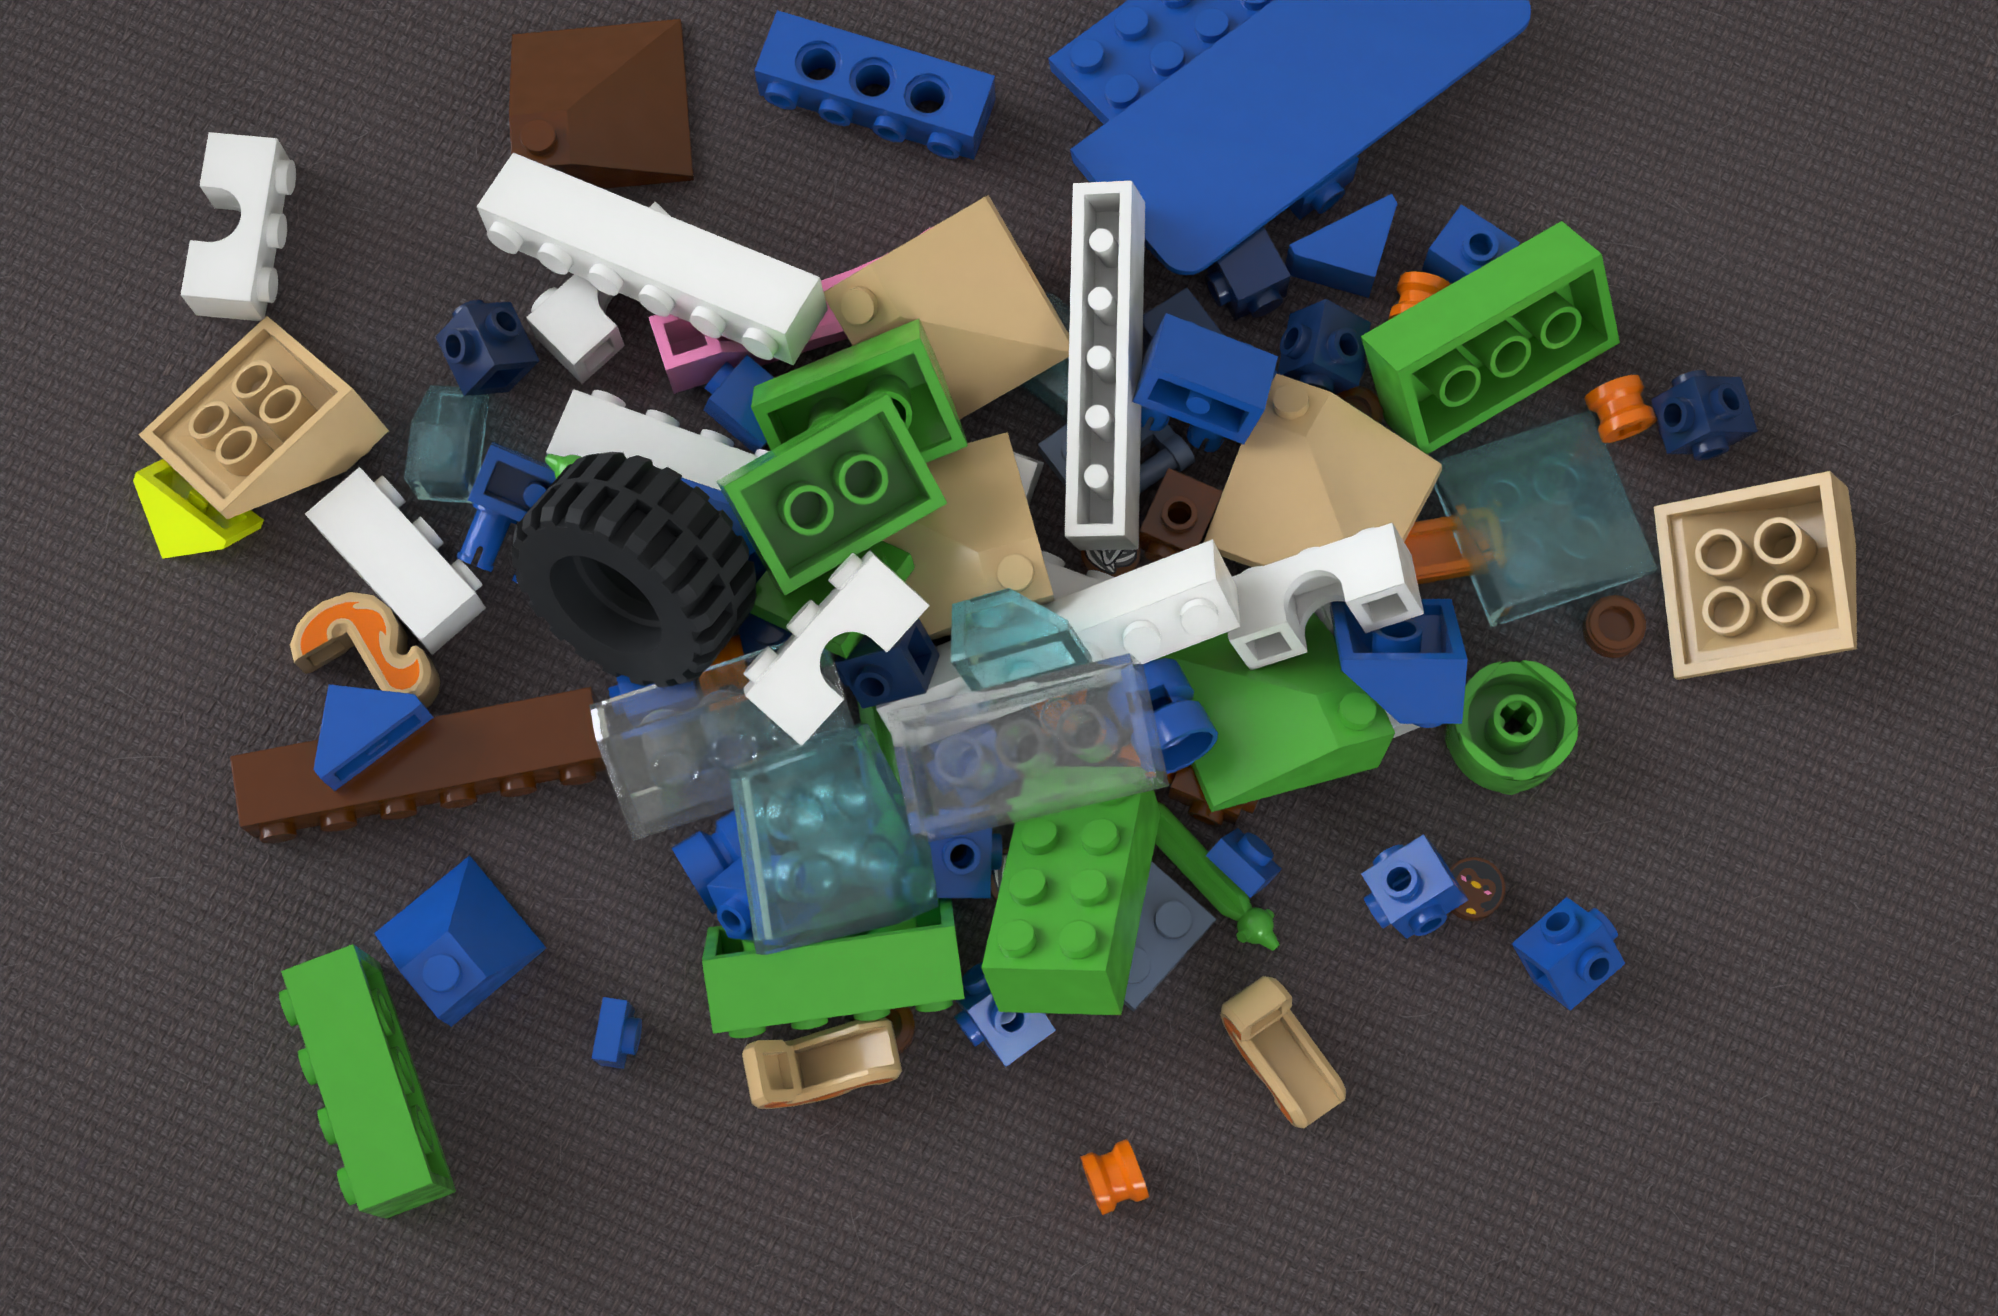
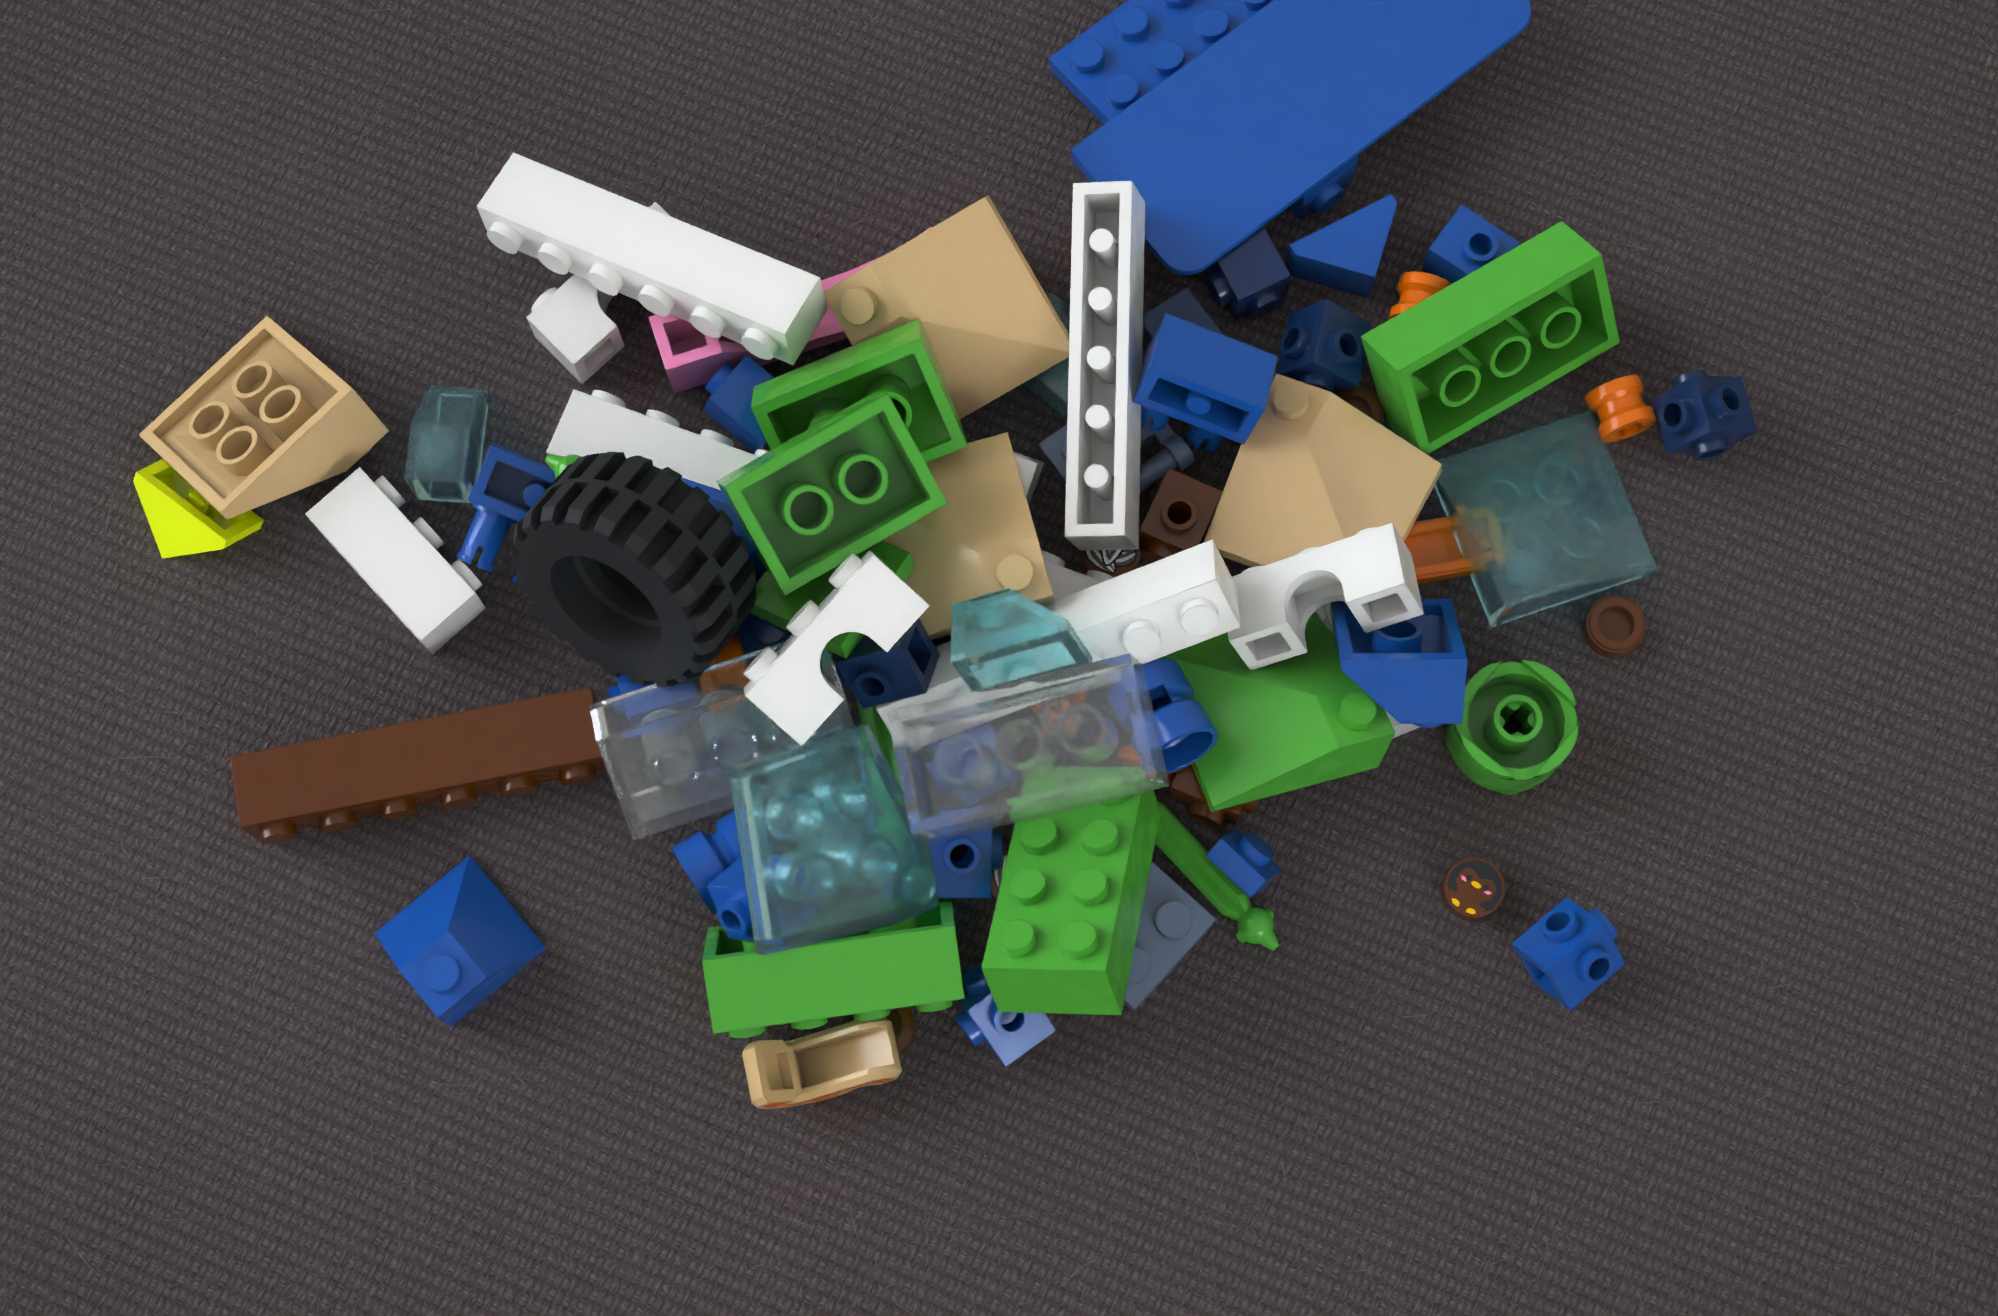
white arch [181,132,296,321] -> none
bright green brick [279,944,456,1219] -> none
tan animal [290,592,440,708] -> none
blue slope [313,684,434,791] -> none
dark blue brick [436,300,540,396] -> none
reddish brown slope [509,19,694,189] -> none
blue plate [592,997,642,1069] -> none
blue brick [754,10,996,160] -> none
orange wheel [1080,1139,1149,1215] -> none
tan animal [1220,976,1346,1129] -> none
blue brick [1361,834,1469,939] -> none
tan slope [1654,471,1857,680] -> none

